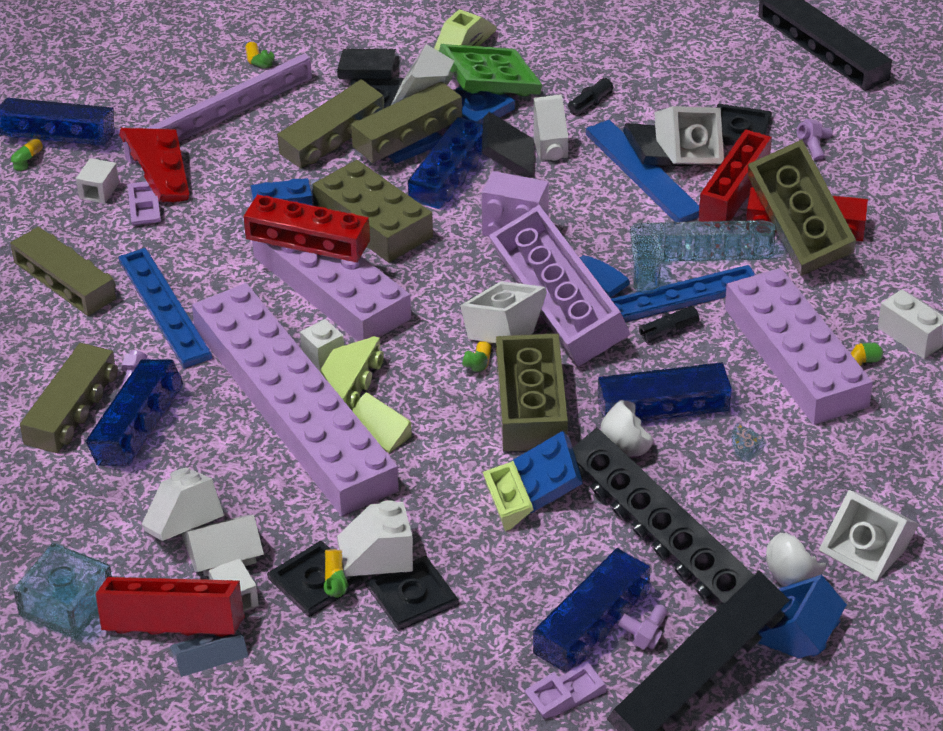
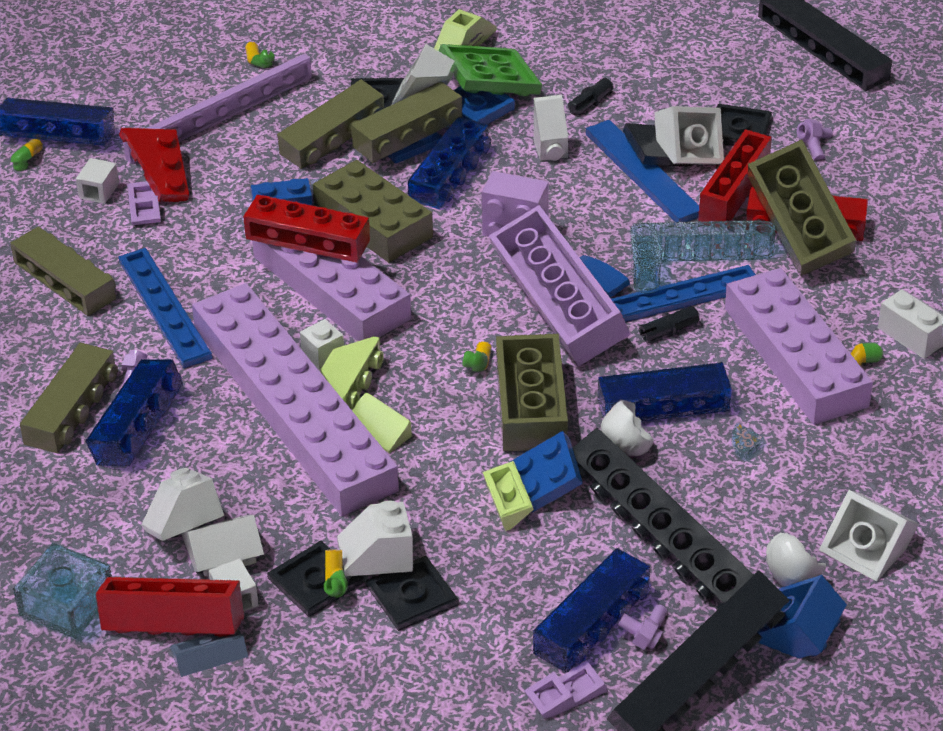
black tile [337,49,396,79] -> none
white slope [460,281,547,344] -> none
black tile [481,112,534,178] -> none

